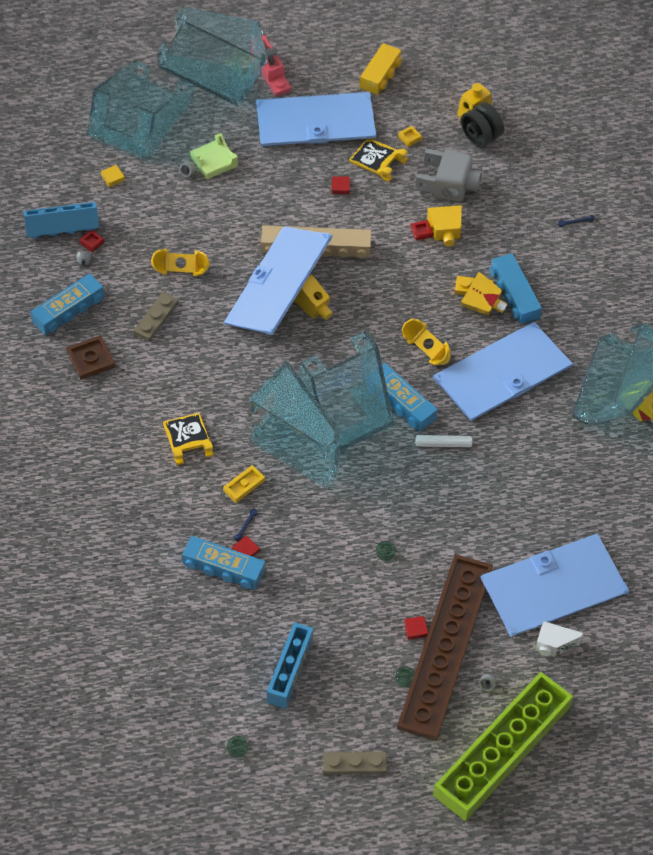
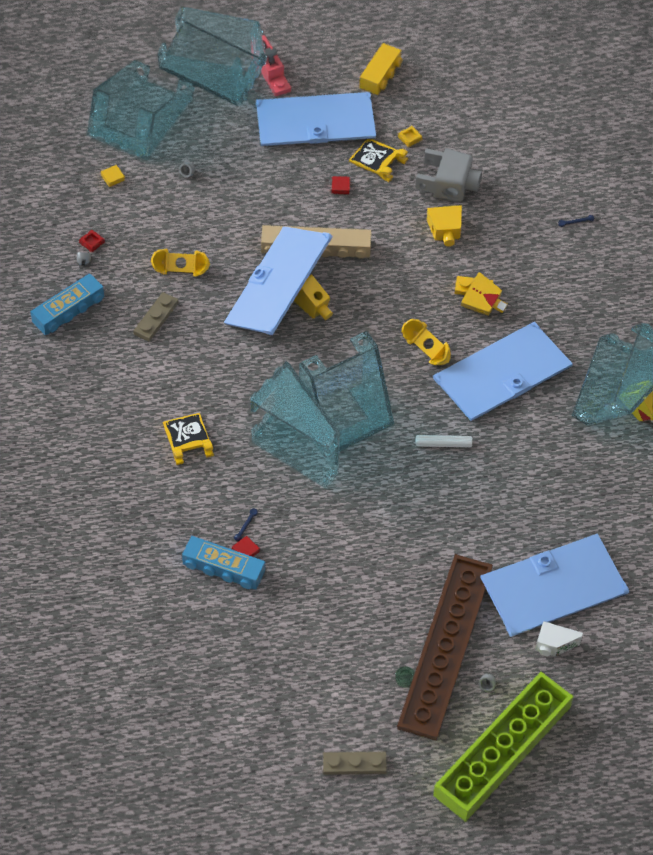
dark azure brick [23,202,99,238] -> none
reddish brown plate [66,335,115,380] -> none
yellowish green piece [190,133,238,179] -> none
yellow plate [223,465,265,503] -> none
clear green tile [227,736,248,758] -> none
dark azure brick [267,622,313,709] -> none
dark azure brick [368,363,438,432] -> none
clear green tile [376,541,396,561] -> none
red tile [404,616,428,640] -> none
red tile [410,220,433,241] -> none
yellow torso [457,83,493,118] -> none
pearl dark grey wheel [460,102,504,148] -> none
dark azure brick [490,253,542,325] -> none

